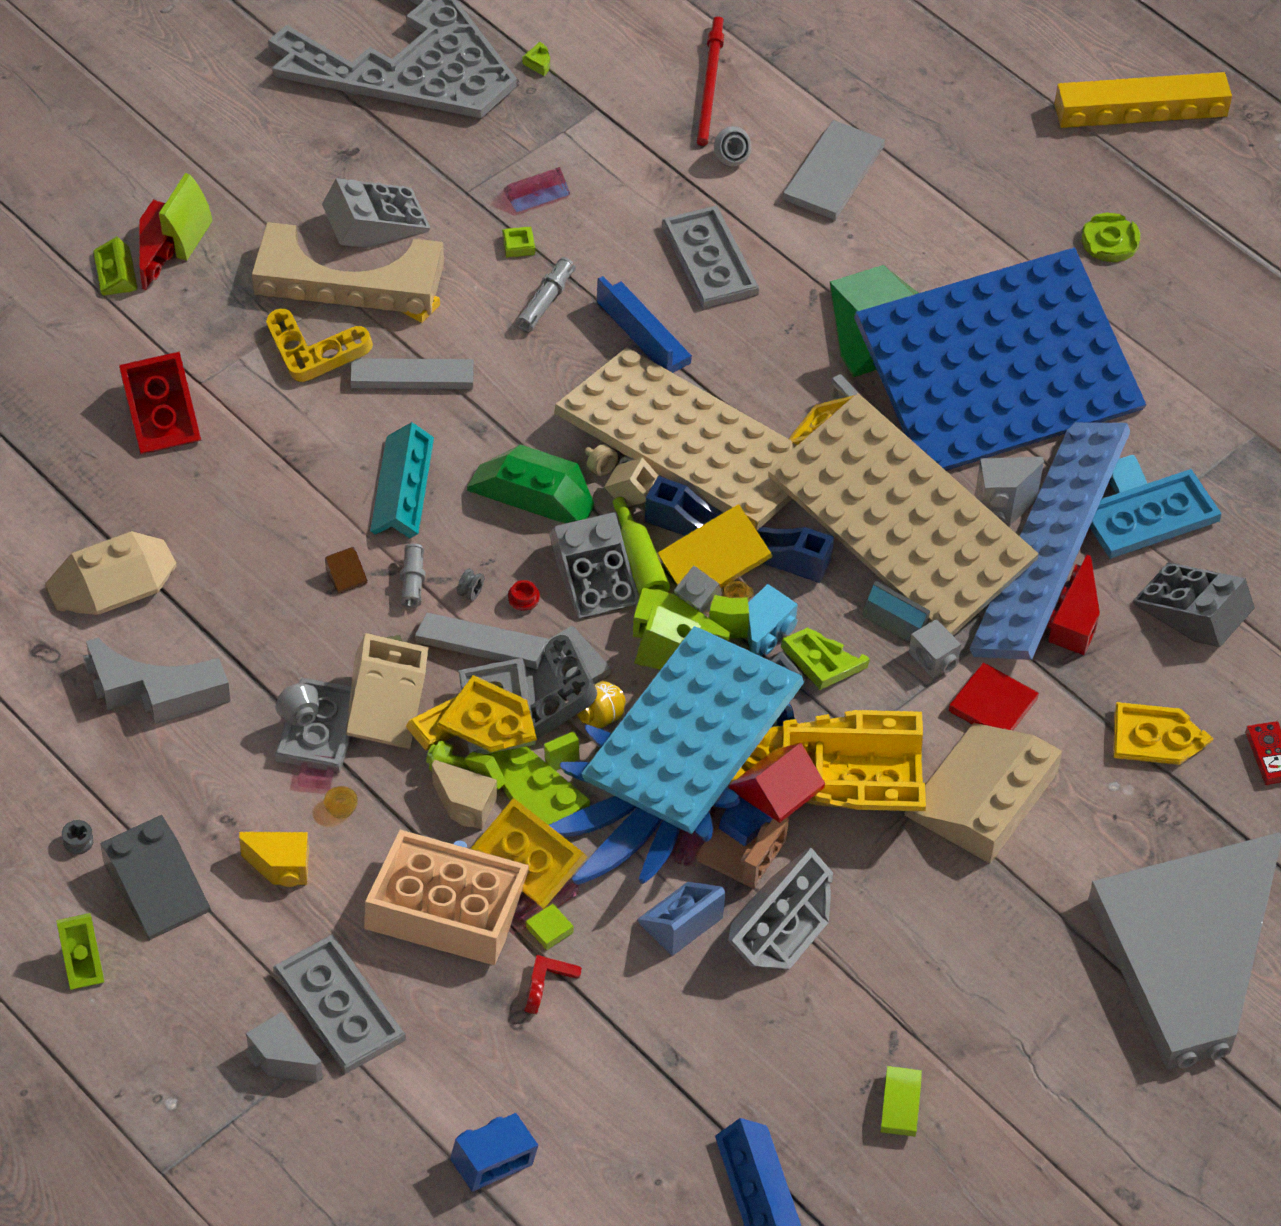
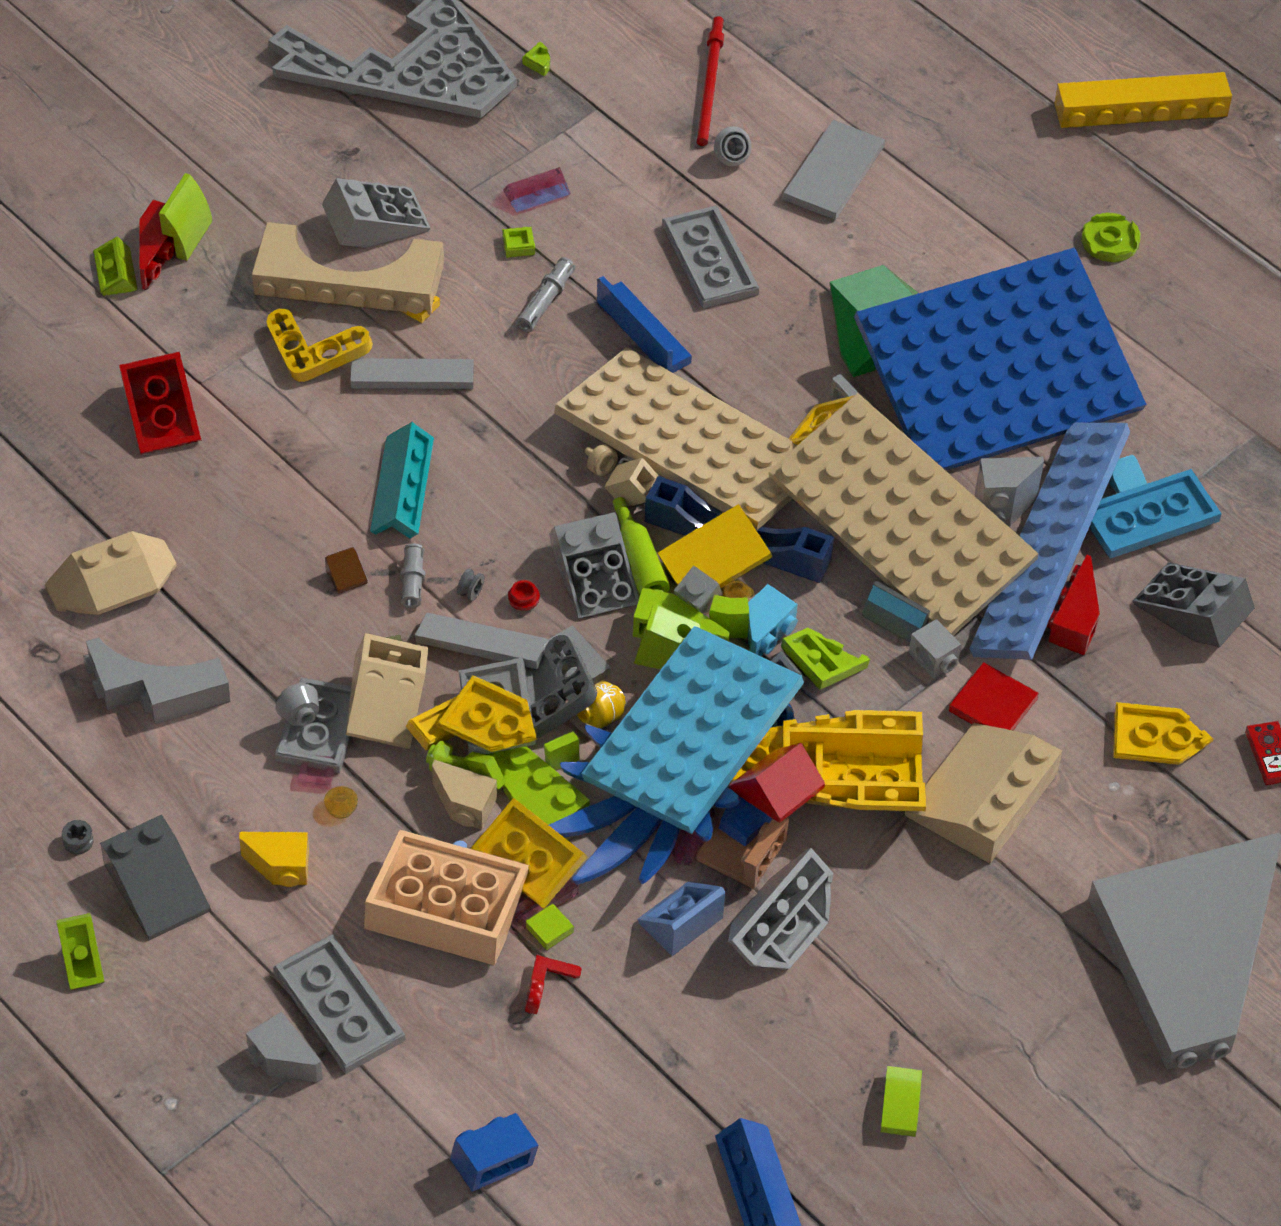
green wedge [467,444,594,524] -> none

